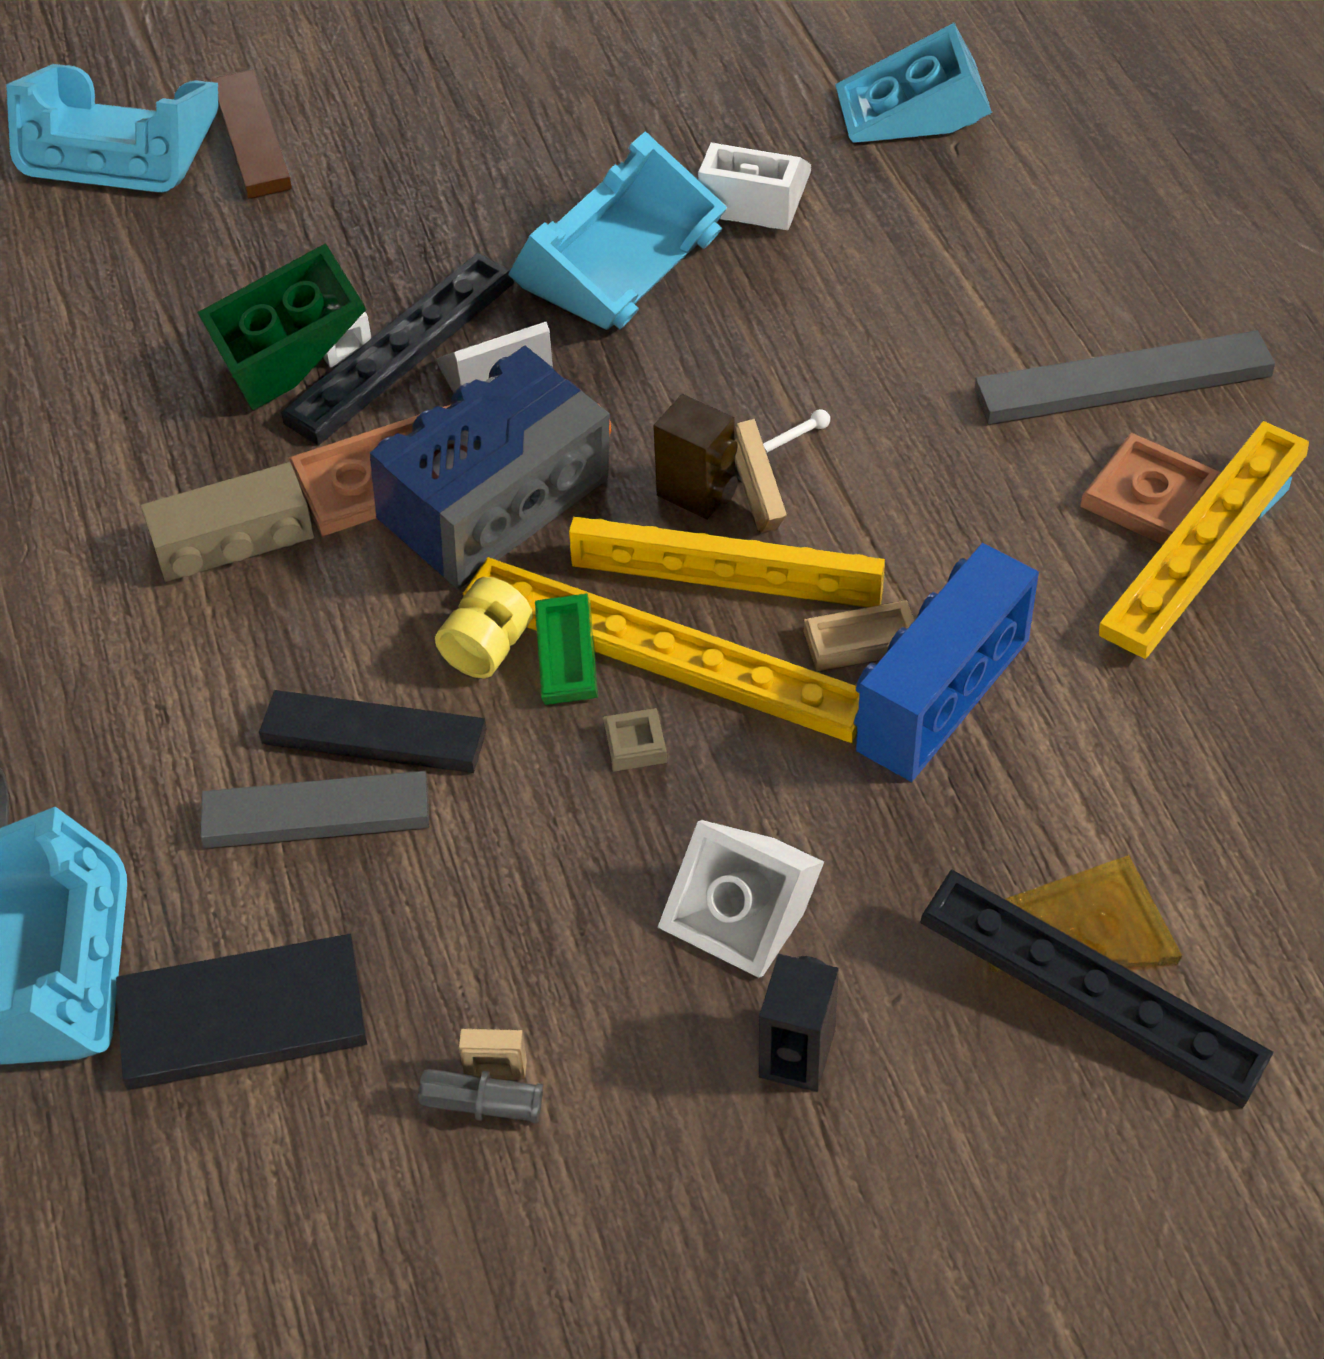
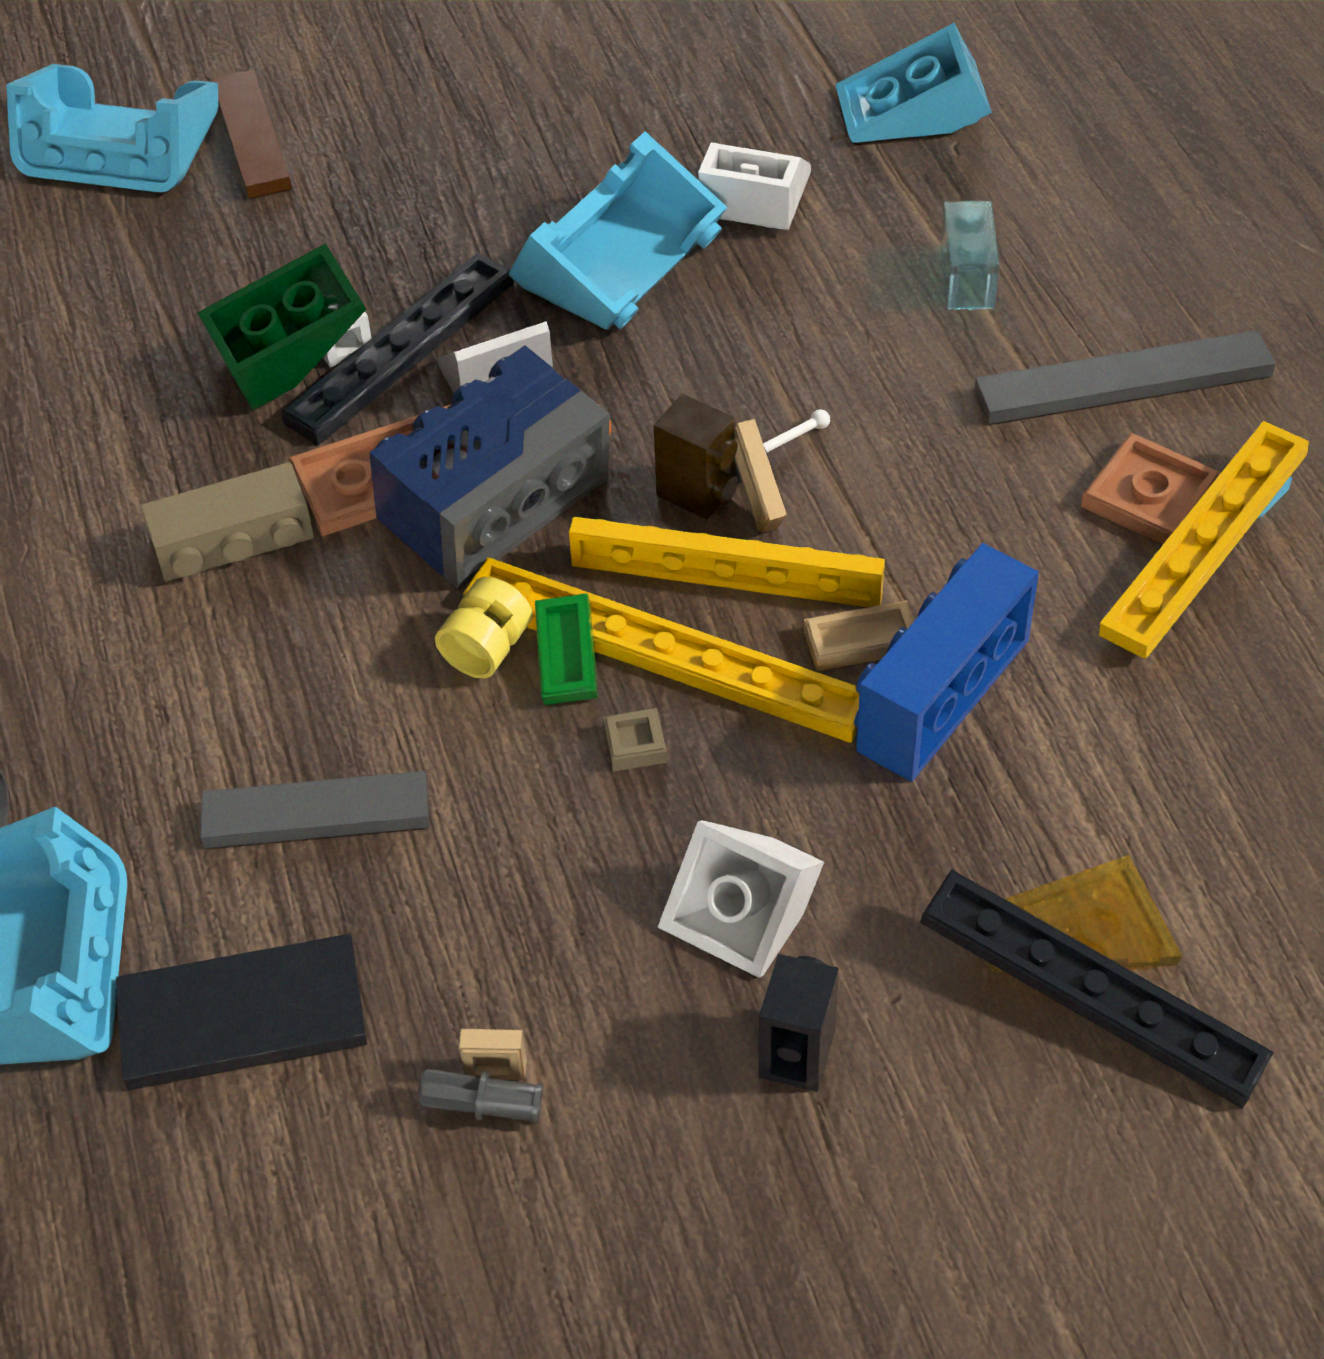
black tile [259,690,487,773] -> none
none -> clear light blue piece [941,201,1000,309]

